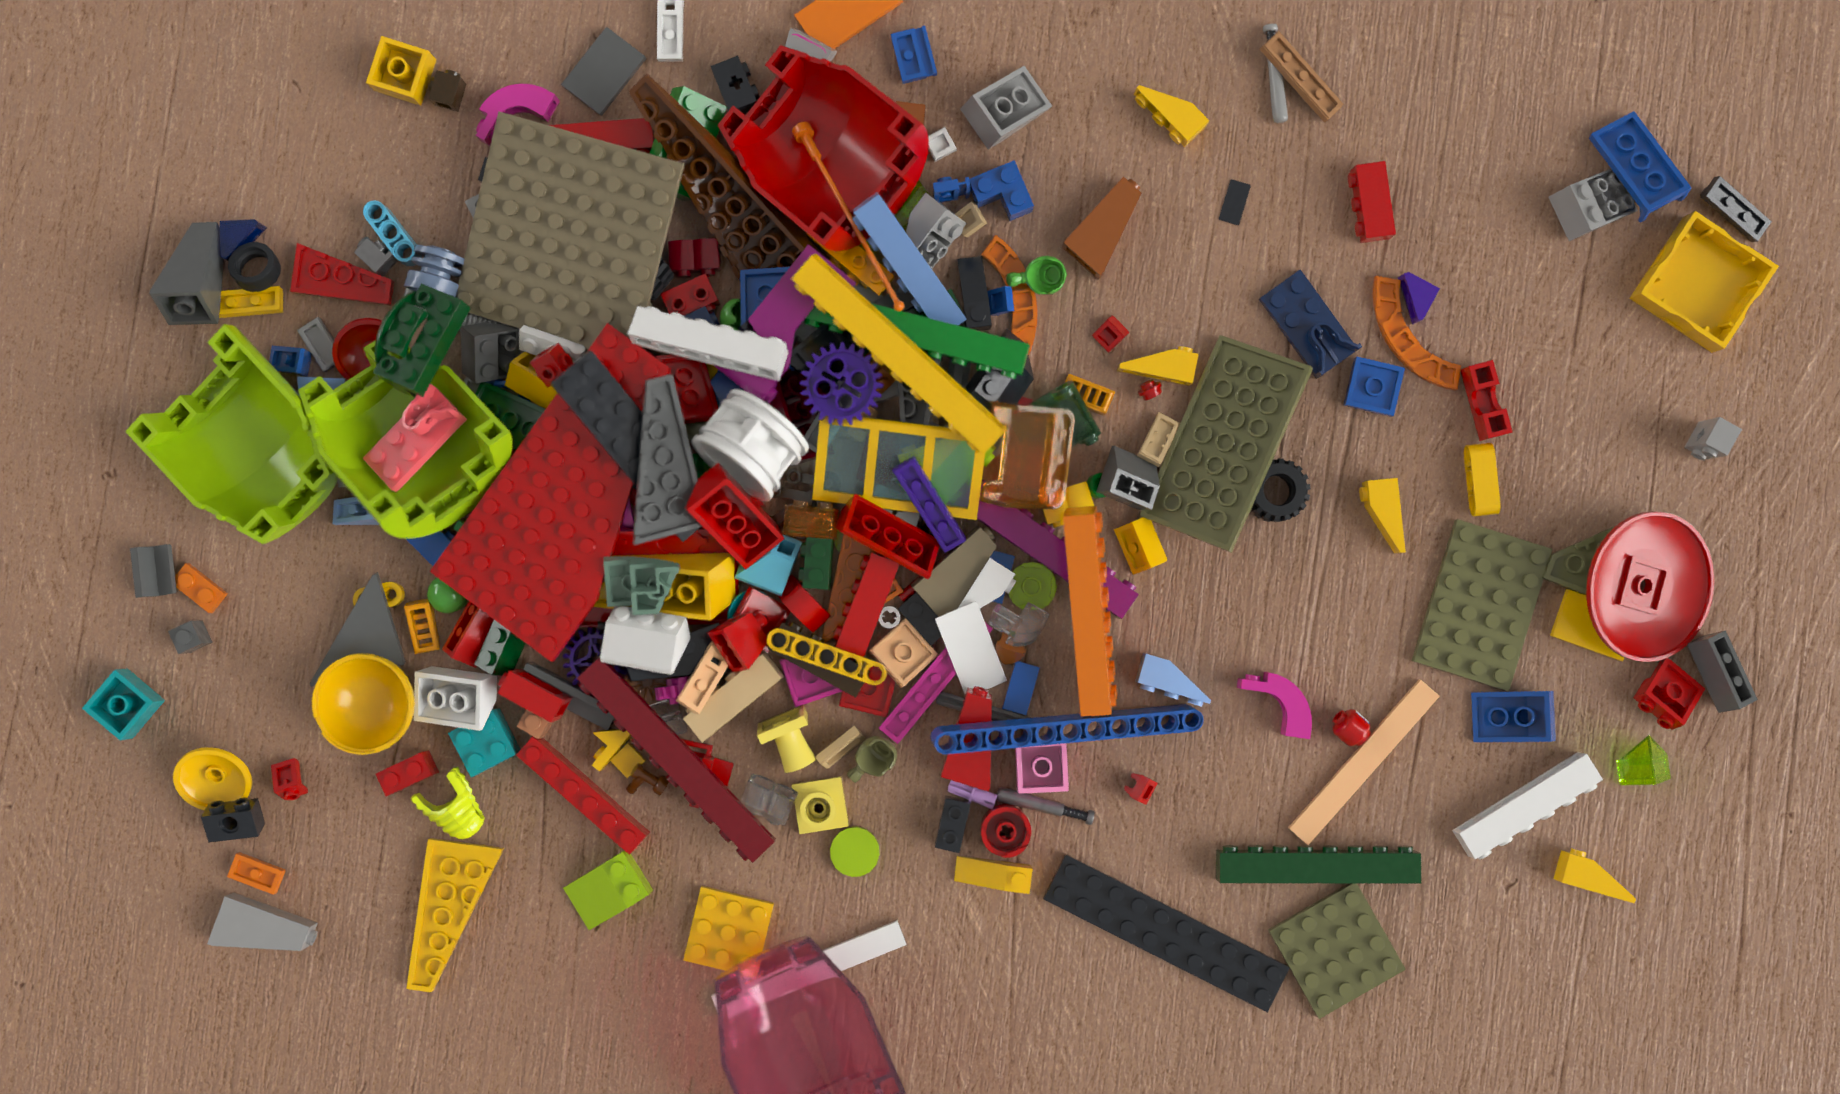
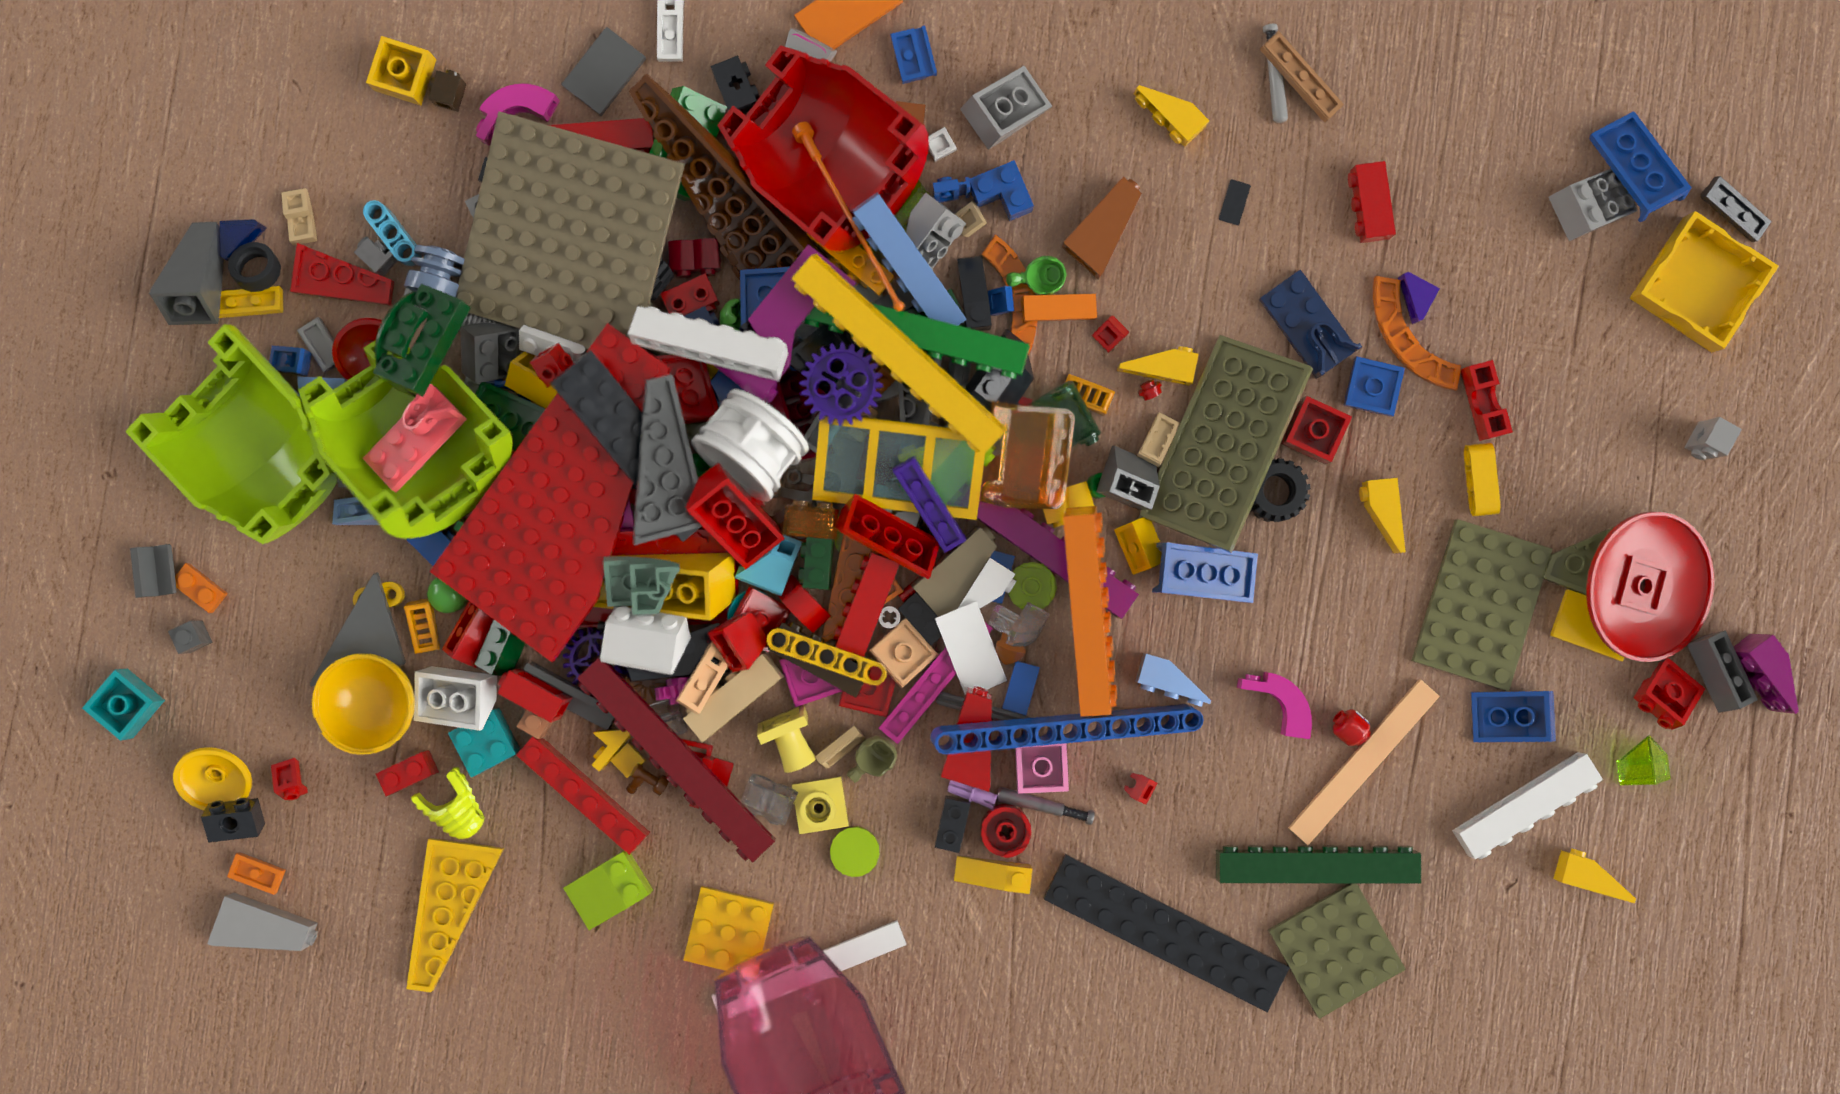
none -> tan slope [282,188,317,245]
none -> orange tile [1022,294,1097,322]
none -> plate [1152,542,1258,603]
none -> red brick [1280,396,1352,464]
none -> magenta slope [1733,634,1799,714]

